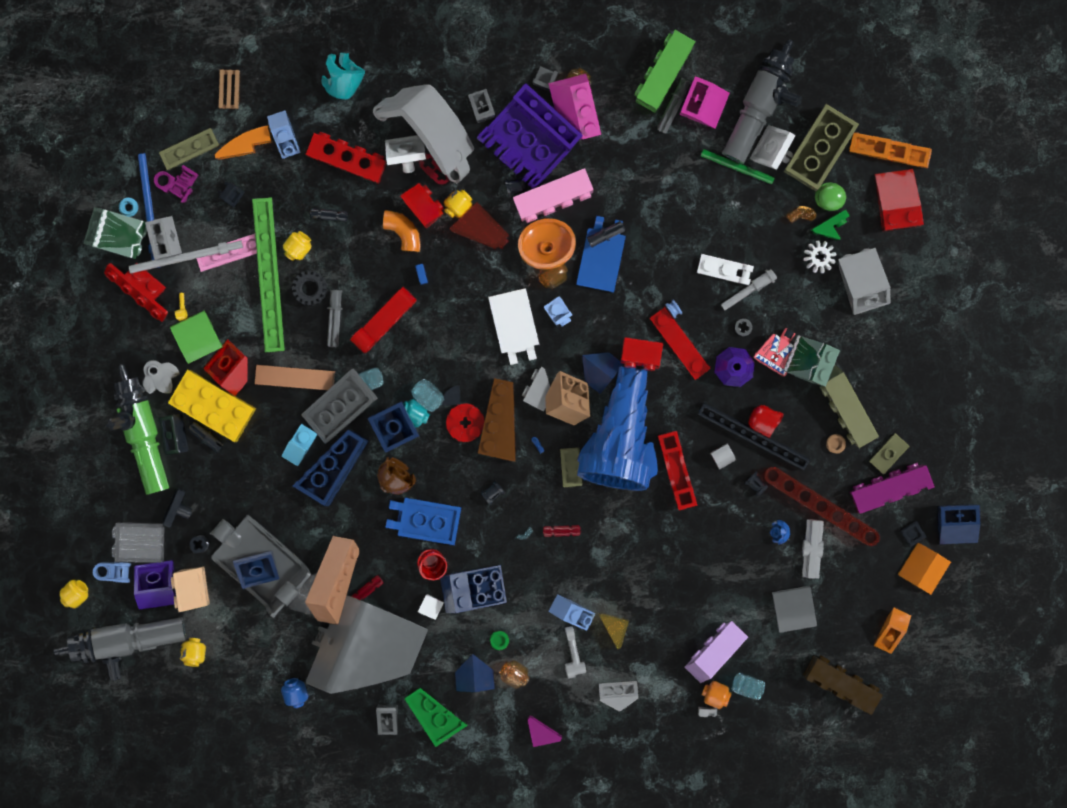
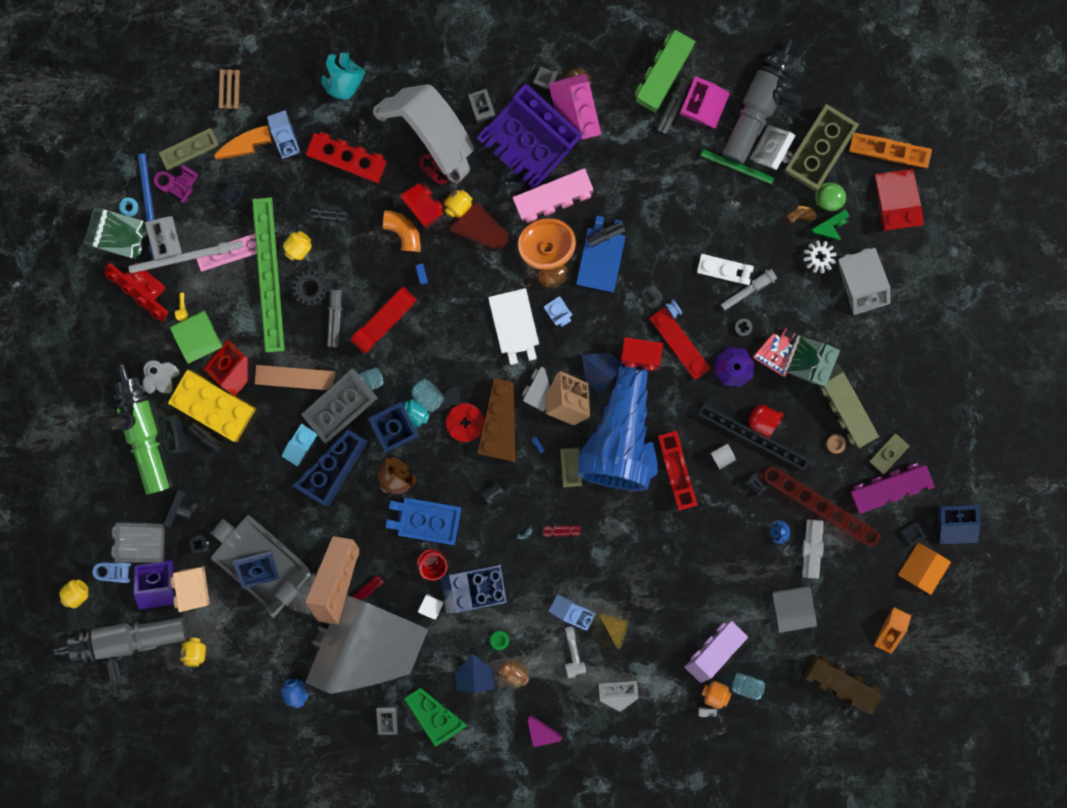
white tile [385,135,426,173] -> none

